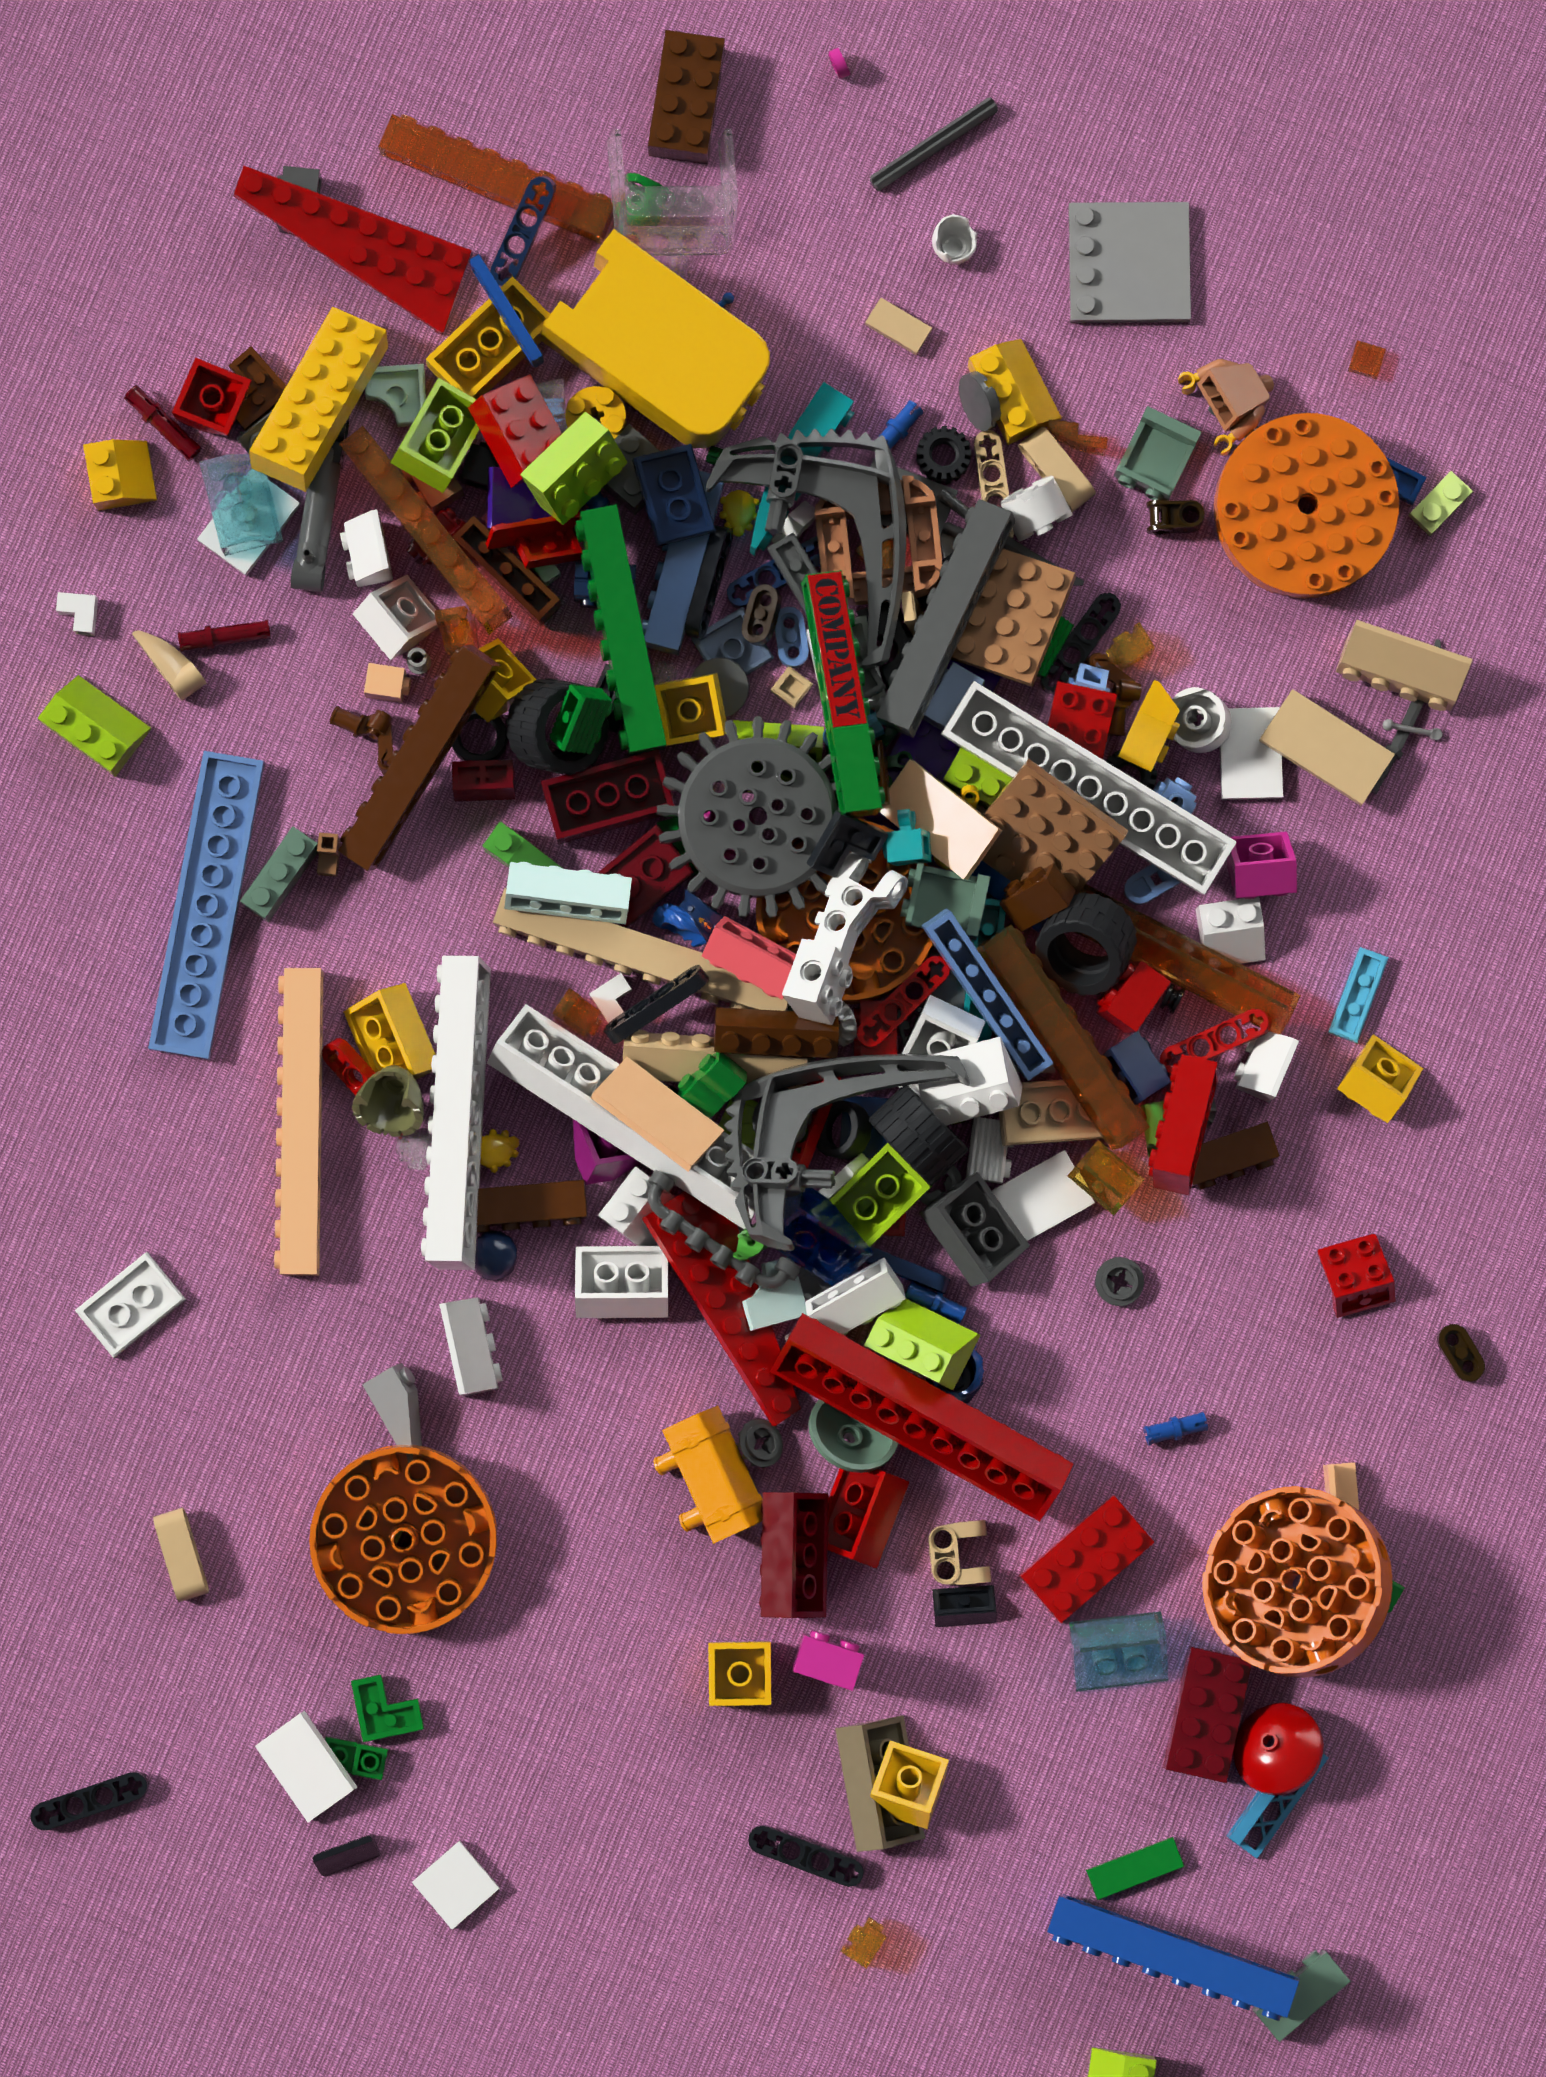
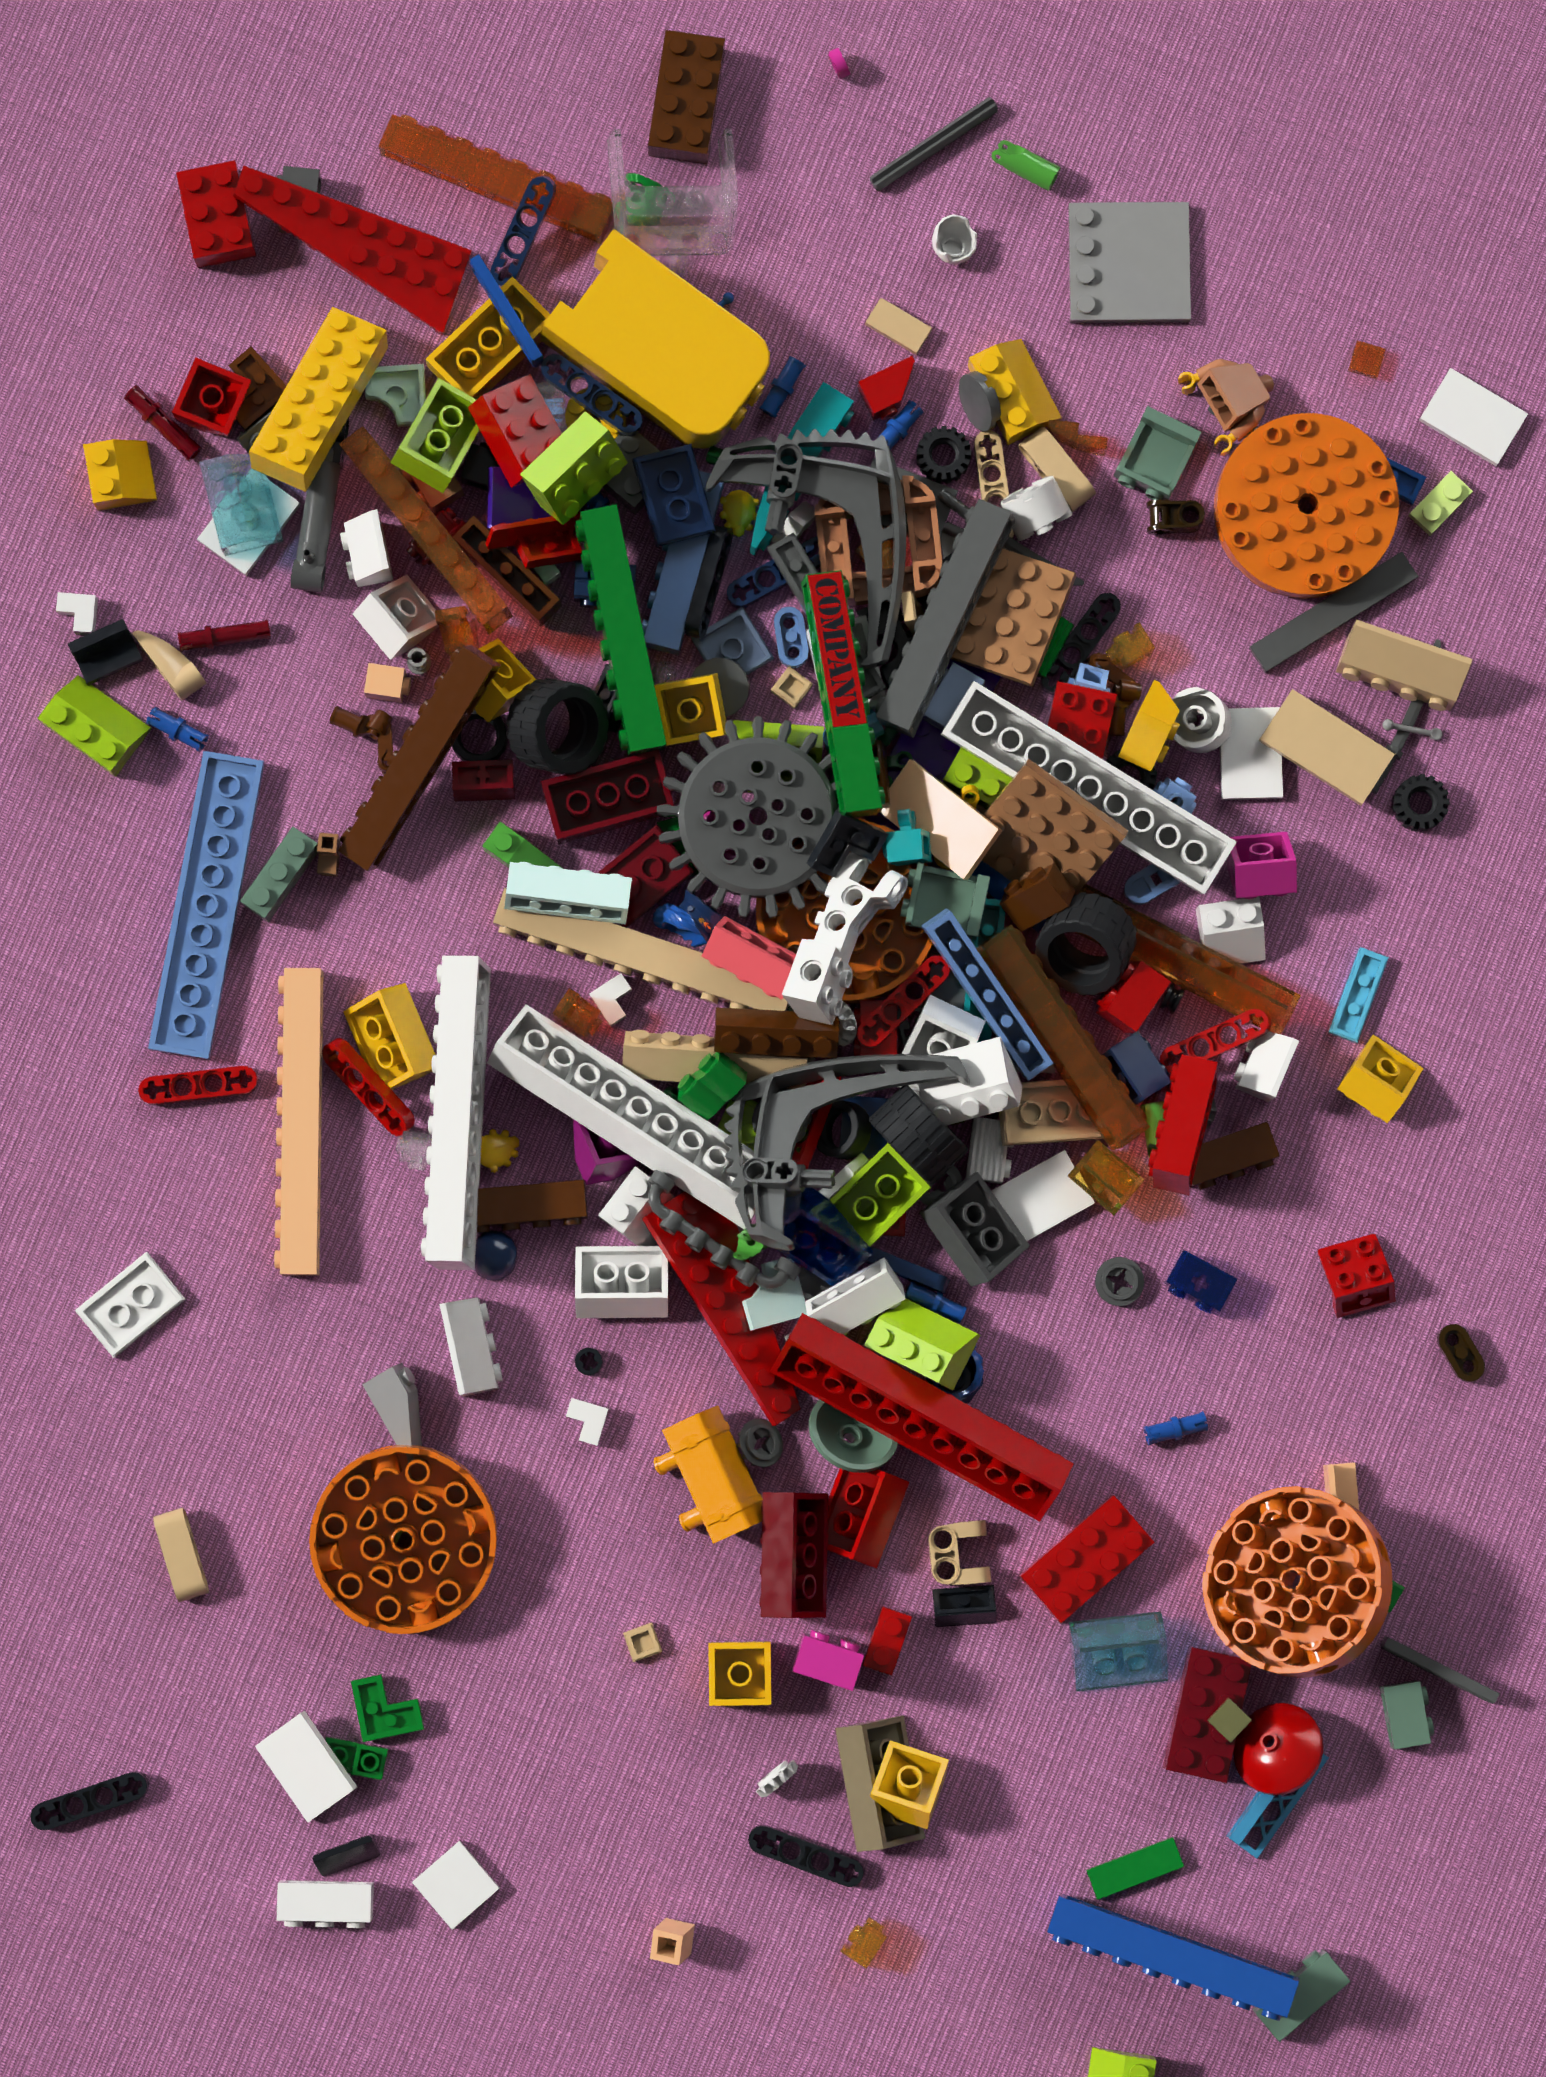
olive hair [352,1065,424,1137] -> none
green brick [549,684,612,755] -> none
light nougat tile [591,1057,724,1172] -> none
black beam [603,965,709,1044] -> none
dark brown plate [741,584,782,646] -> none
none -> black panel [67,619,143,685]
none -> red beam [138,1066,259,1105]
none -> blue pin [146,707,209,752]
none -> red brick [176,160,257,268]
none -> white brick [277,1880,374,1928]
none -> dark blue beam [541,354,642,436]
none -> white piece [566,1398,609,1446]
none -> black bush [575,1347,603,1376]
none -> tan tile [623,1622,662,1662]
none -> light nougat brick [650,1918,695,1965]
none -> white gear [755,1760,798,1797]
none -> blue pin [759,356,806,418]
none -> red slope [857,356,915,421]
none -> red brick [862,1606,912,1676]
none -> bright green piece [991,140,1061,191]
none -> clear blue brick [1164,1249,1237,1314]
none -> olive tile [1207,1698,1252,1743]
none -> dark grey tile [1249,552,1418,673]
none -> sand green brick [1379,1680,1435,1750]
none -> dark grey tile [1380,1636,1500,1704]
none -> black tyre [1392,774,1450,832]
none -> white tile [1419,368,1528,466]

